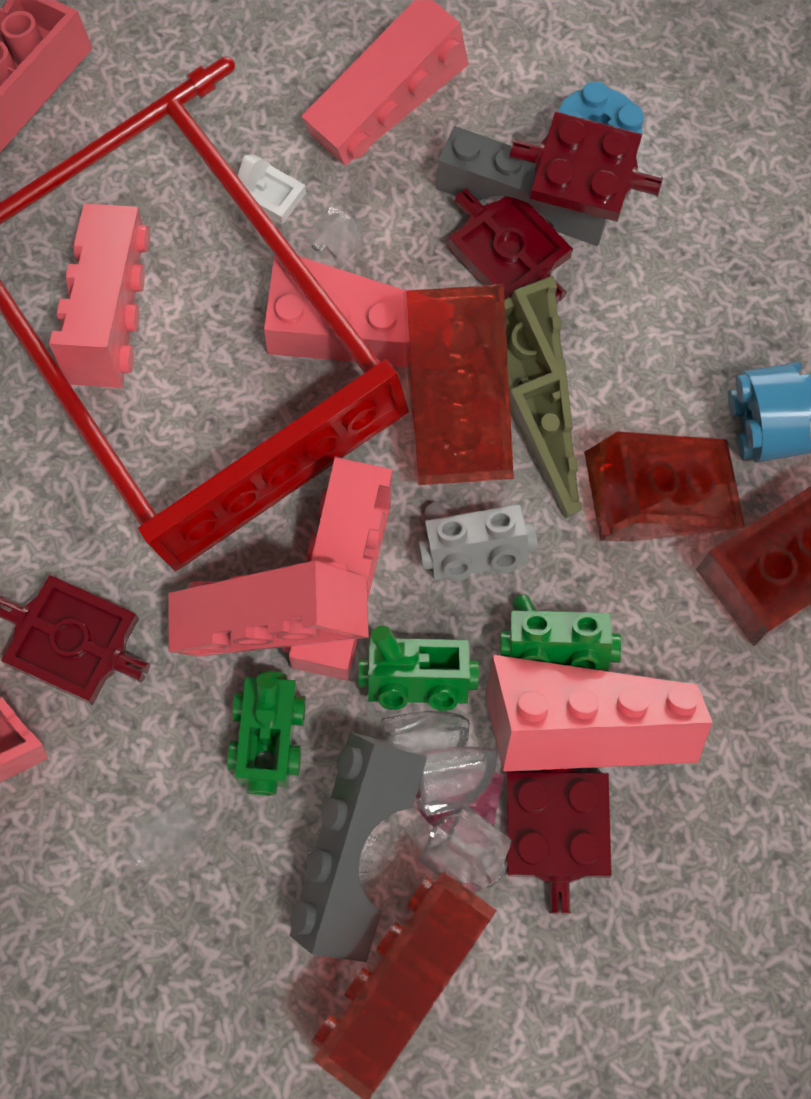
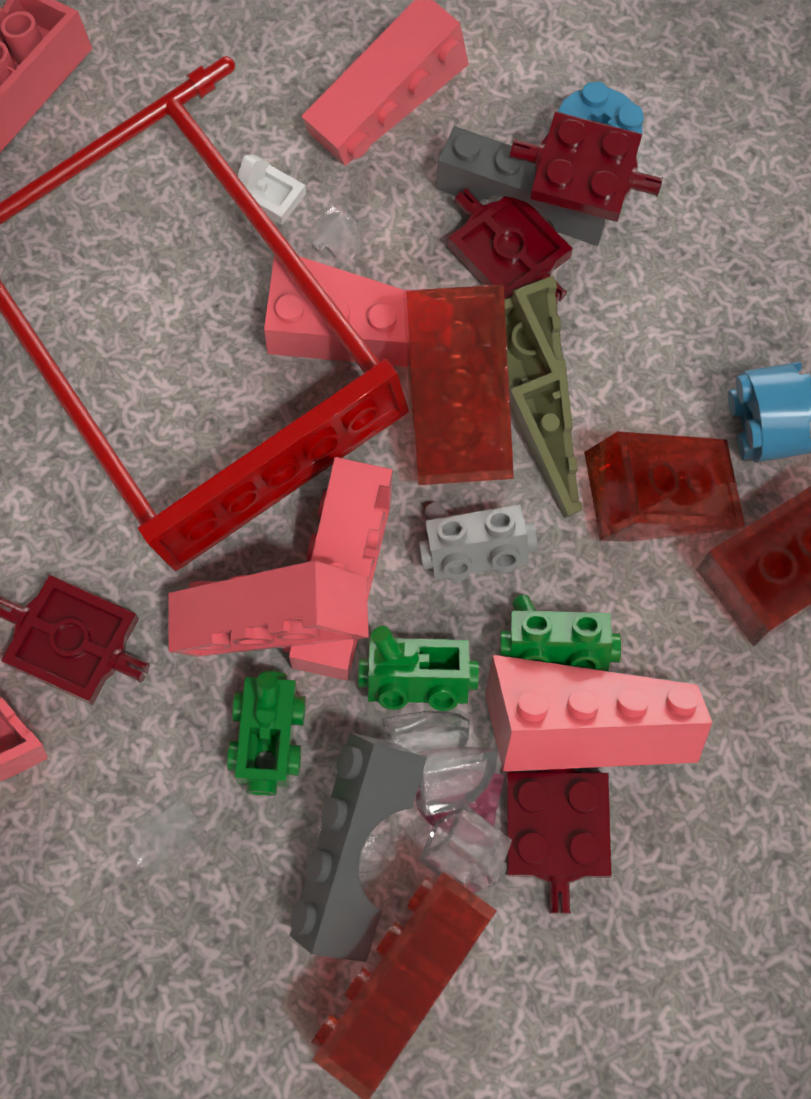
coral wedge [49,203,150,388] -> none

